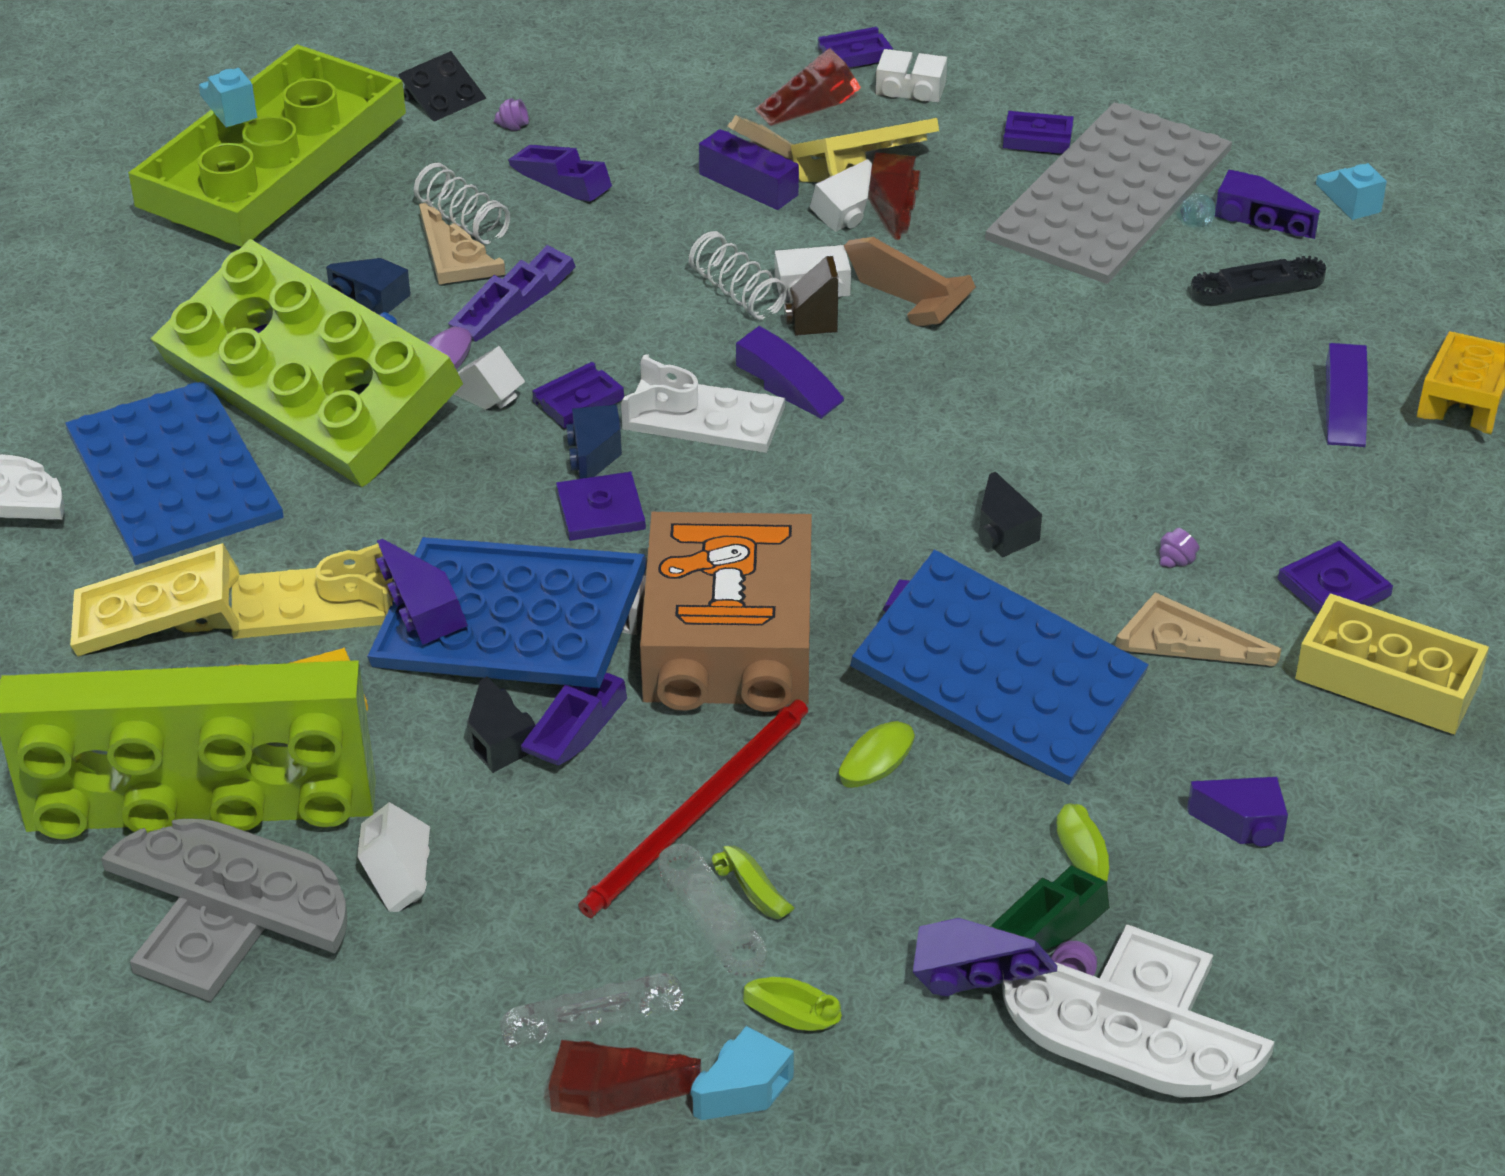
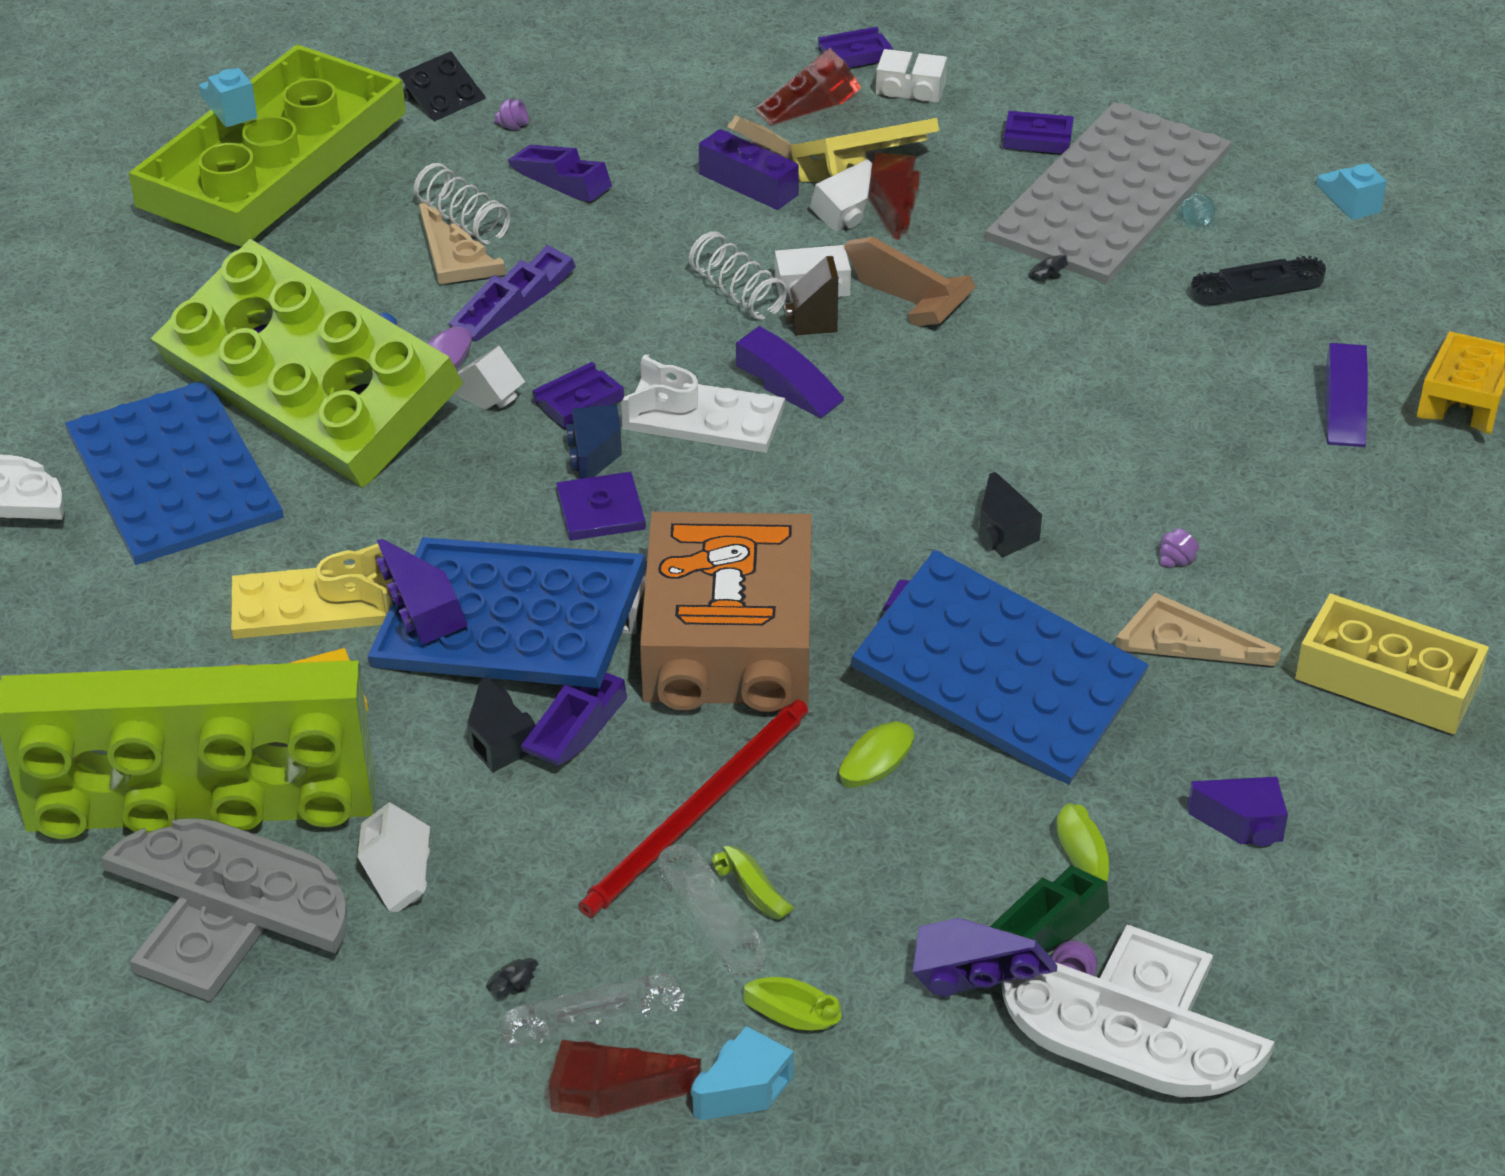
light yellow plate [70,543,239,656] -> none
dark blue slope [326,258,411,315] -> none
dark purple slope [1214,169,1320,239] -> none
dark purple plate [1278,540,1393,614] -> none
none -> black plant [486,958,539,998]
none -> black plant [1028,255,1068,280]

